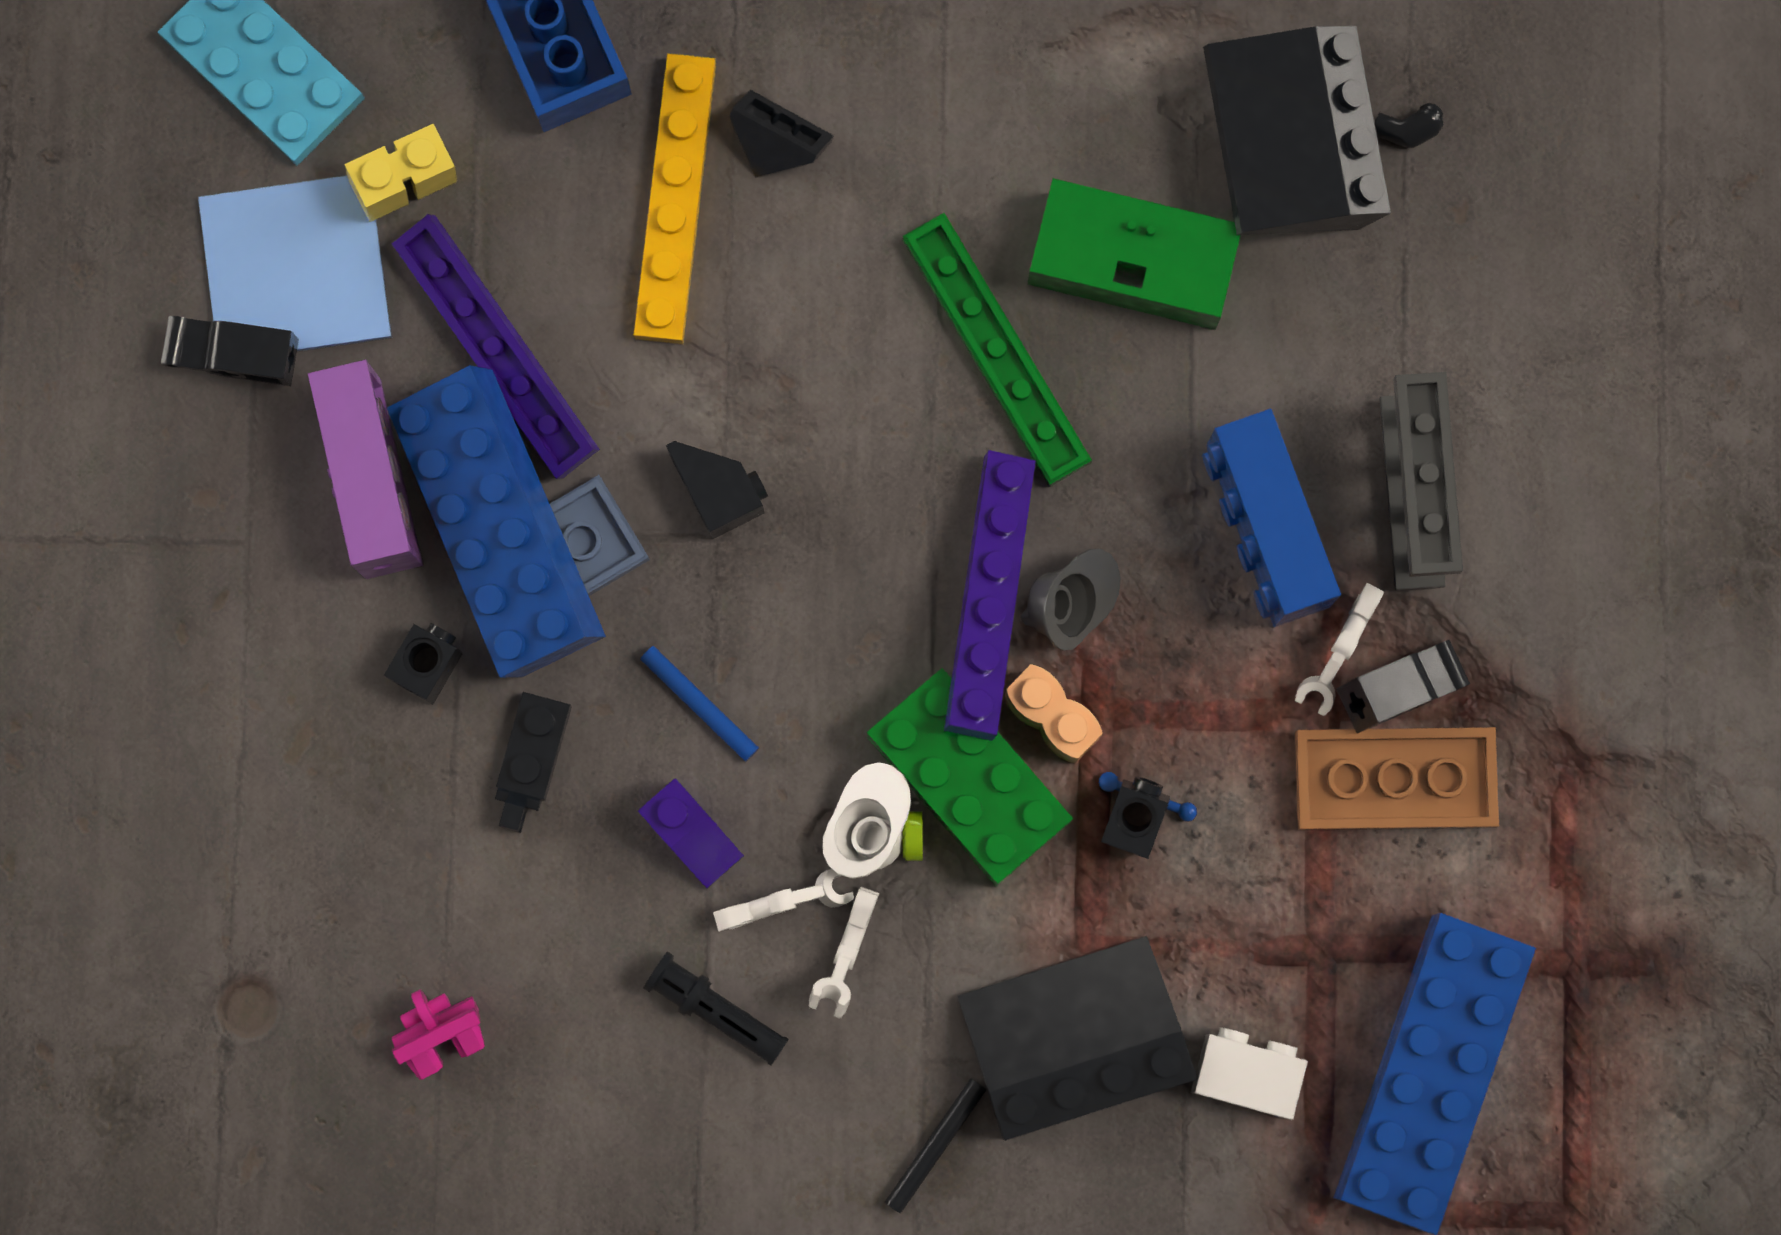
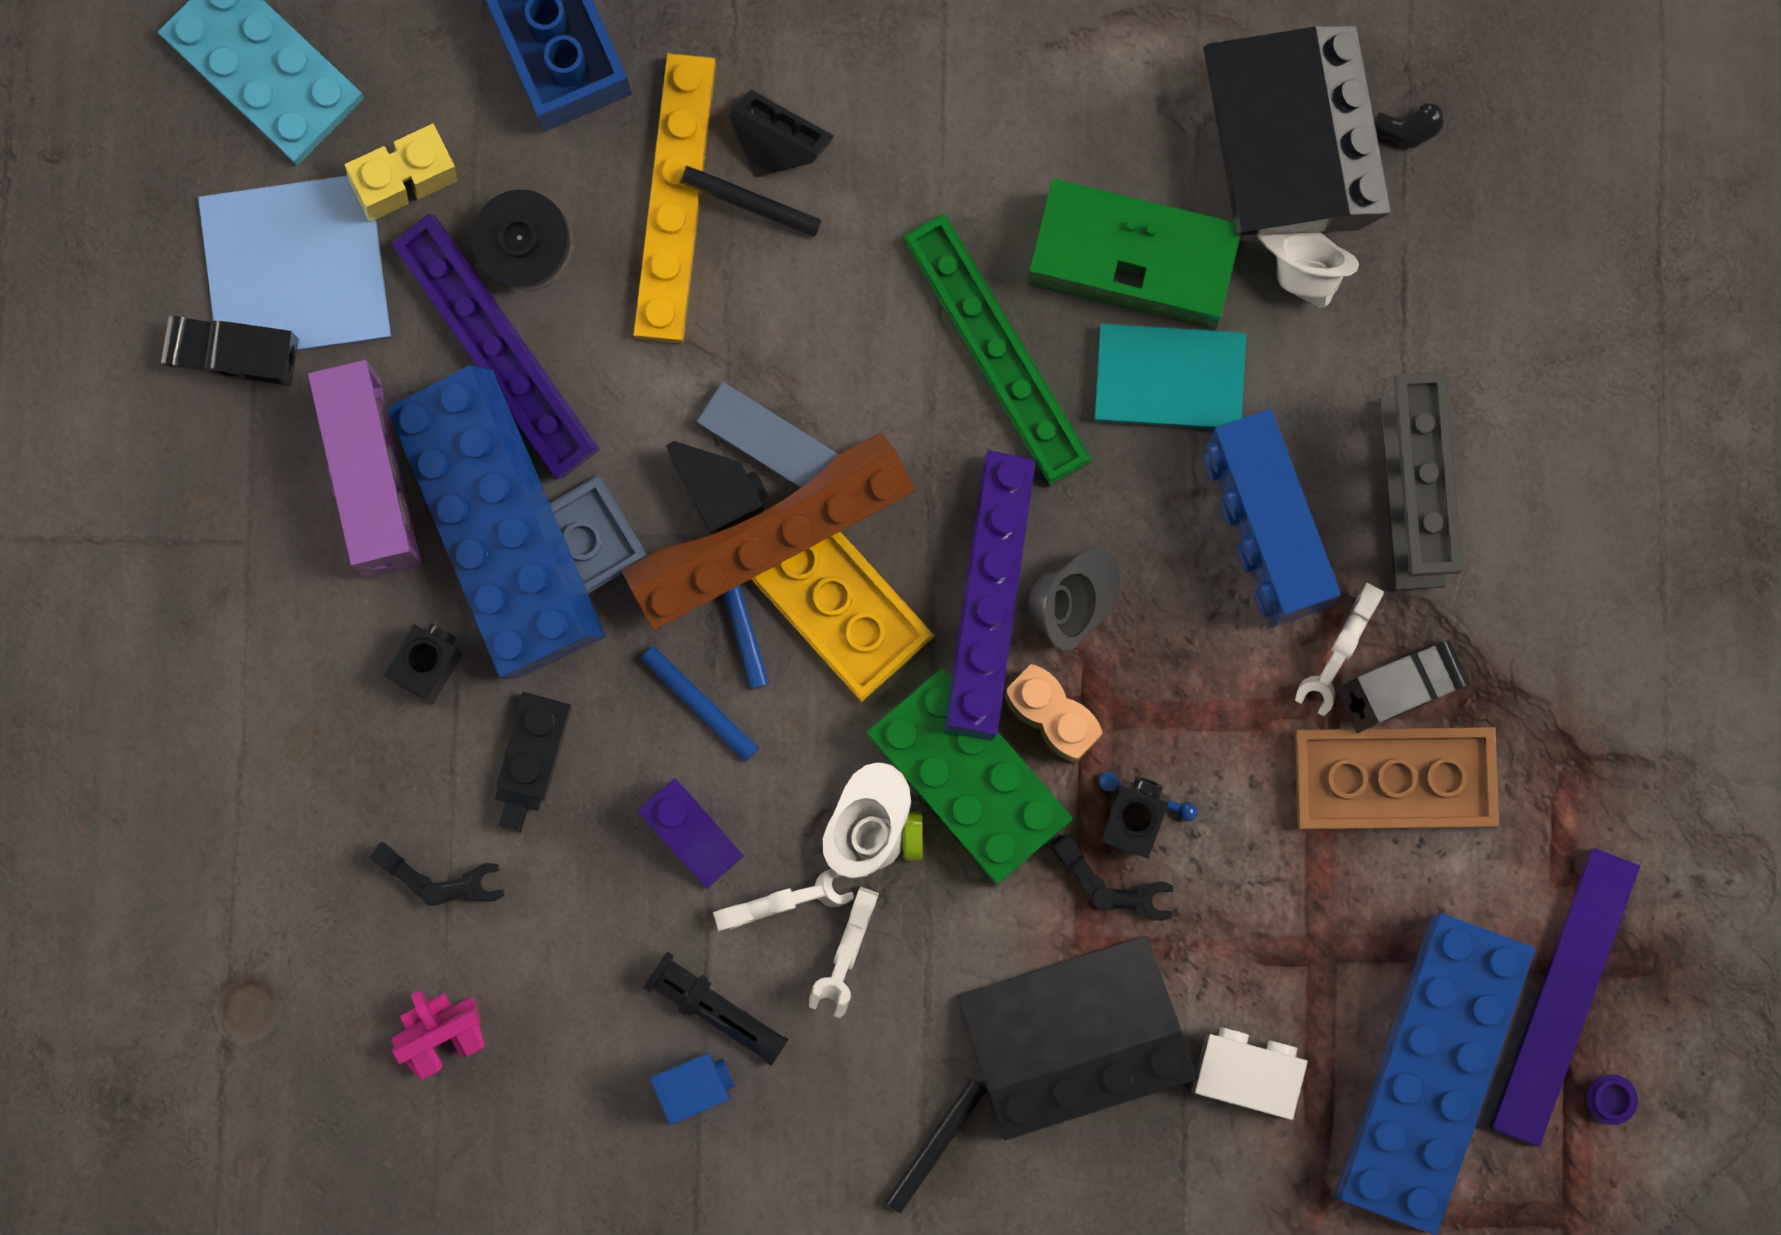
none -> black piece [369,842,505,906]
none -> black piece [472,189,575,292]
none -> dark orange arch [621,432,915,631]
none -> blue slope [650,1053,735,1125]
none -> black bar [679,165,821,237]
none -> sand blue tile [696,382,839,489]
none -> blue bar [722,585,769,690]
none -> yellow tile [750,532,935,703]
none -> black piece [1050,834,1173,921]
none -> teal tile [1094,324,1246,430]
none -> white piece [1256,232,1359,308]
none -> dark purple tile [1490,848,1640,1147]
none -> dark purple plate [1586,1075,1638,1125]

